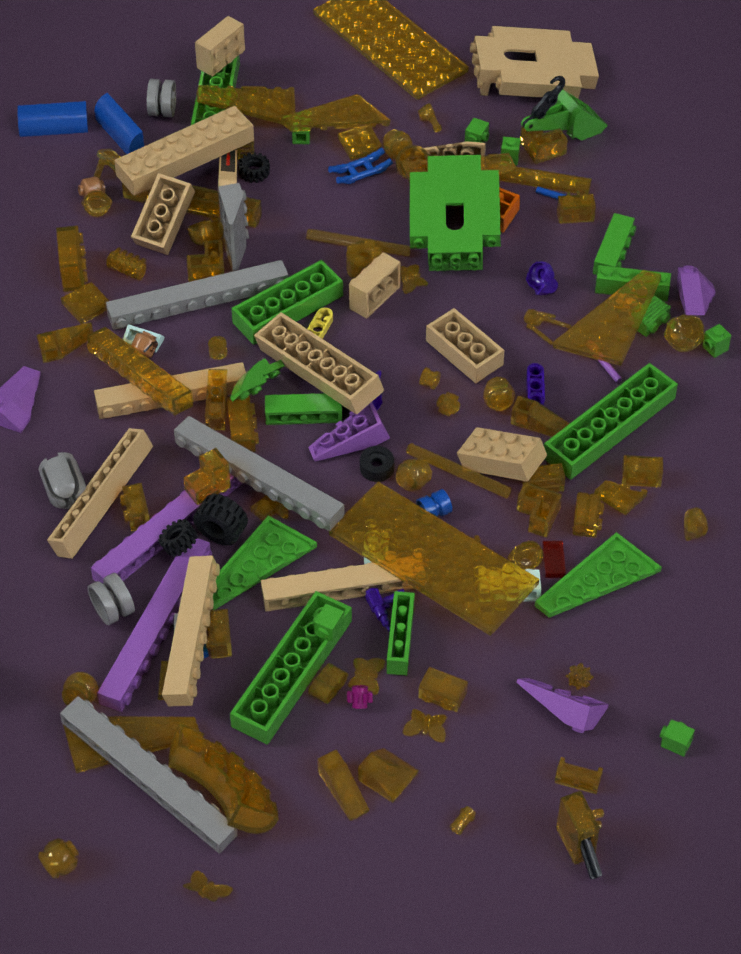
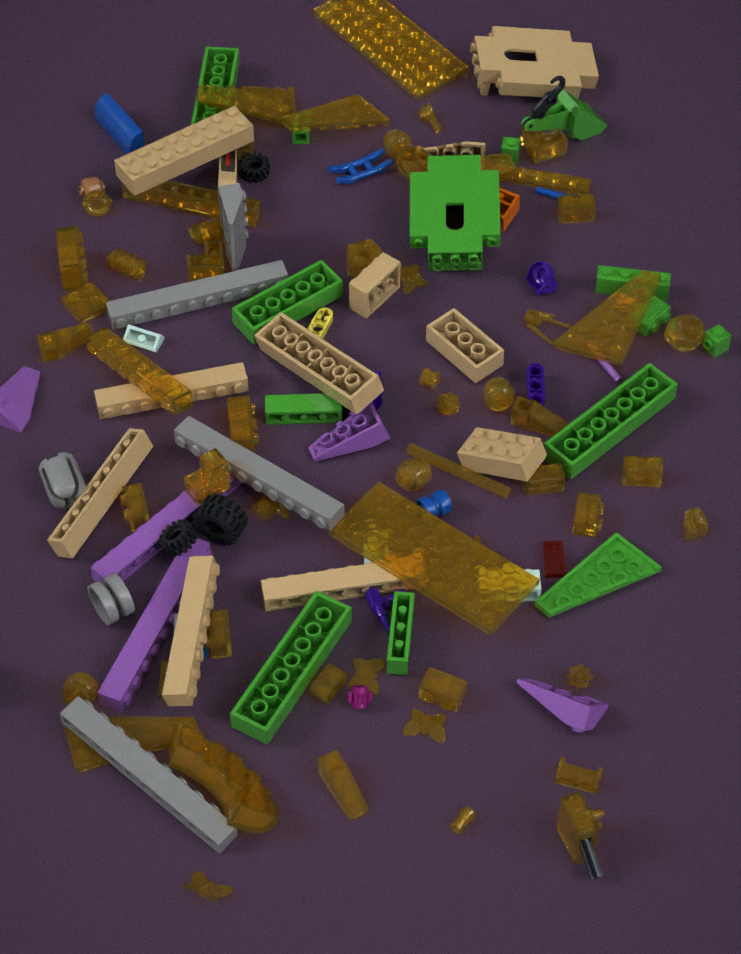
blue brick [18,101,88,137] -> none
clear yellow piece [38,838,79,879] -> none
clear yellow plate [93,149,121,179] -> none
medium nougat head [130,331,158,360] -> none
tan brick [131,173,195,255] -> none
light grey wheel [147,79,176,117] -> none
tan brick [195,16,245,76] -> none
clear yellow slope [205,369,228,430] -> none
clear yellow wheel [208,336,227,360] -> none
bright green wing [212,515,317,610] -> none
bright green slope [230,358,285,402] -> none
clear yellow axle [306,229,411,256] -> none
bright green brick [312,604,344,641] -> none
clear yellow plate [338,124,383,160] -> none
clear yellow slope [358,748,418,803] -> none
black tyre [360,446,395,482] -> none
bright green brick [465,118,489,143] -> none
clear yellow piece [507,540,543,570] -> none
clear yellow brick [517,482,562,538] -> none
bright green brick [593,213,637,275] -> none
clear yellow wing [593,480,648,515] -> none
bright green brick [659,719,695,757] -> none
medium lavender wedge [677,265,716,315] -> none

